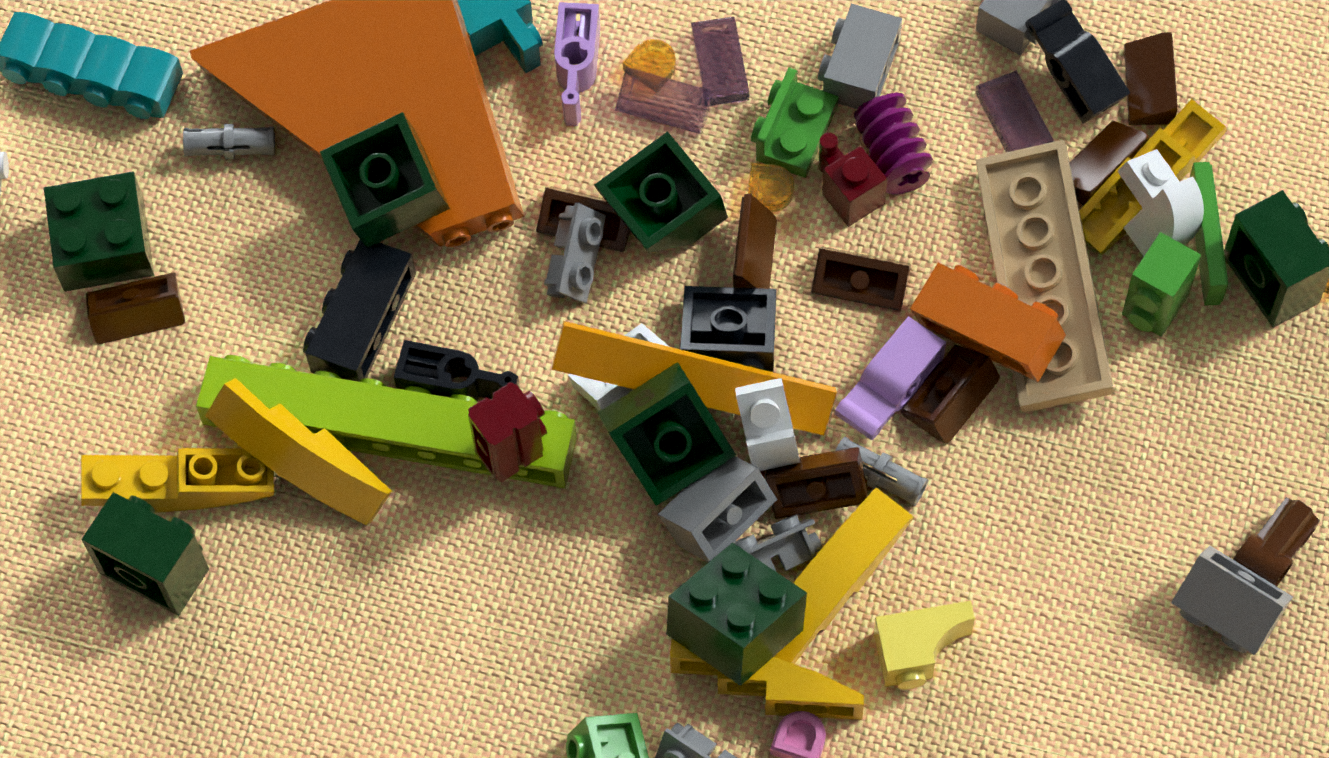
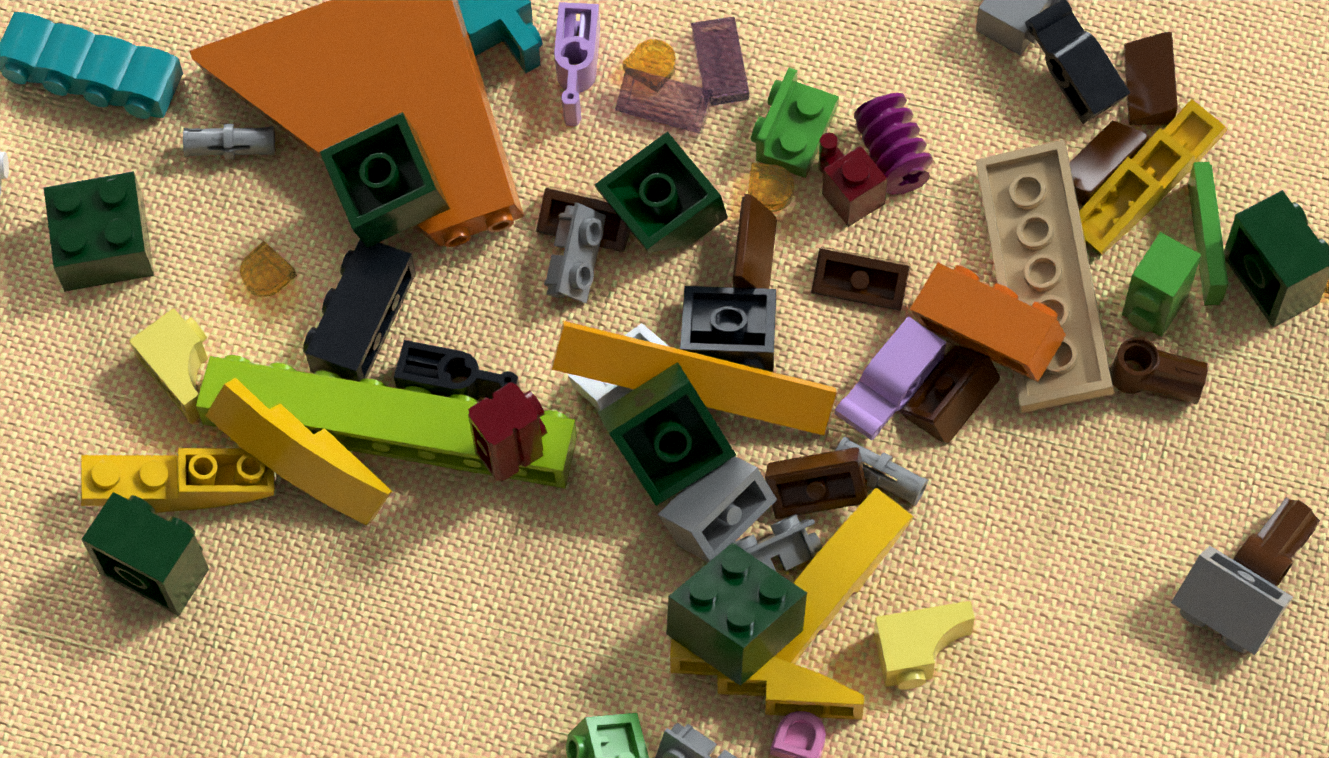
reddish brown slope [86,273,185,344] -> none
white brick [735,378,800,471] -> none
light grey brick [817,3,902,109] -> none
tile [975,70,1054,152] -> none
white brick [1117,149,1204,257] -> none
none -> light yellow arch [129,308,208,424]
none -> clear yellow tile [240,241,297,297]
none -> reddish brown piece [1110,337,1208,405]

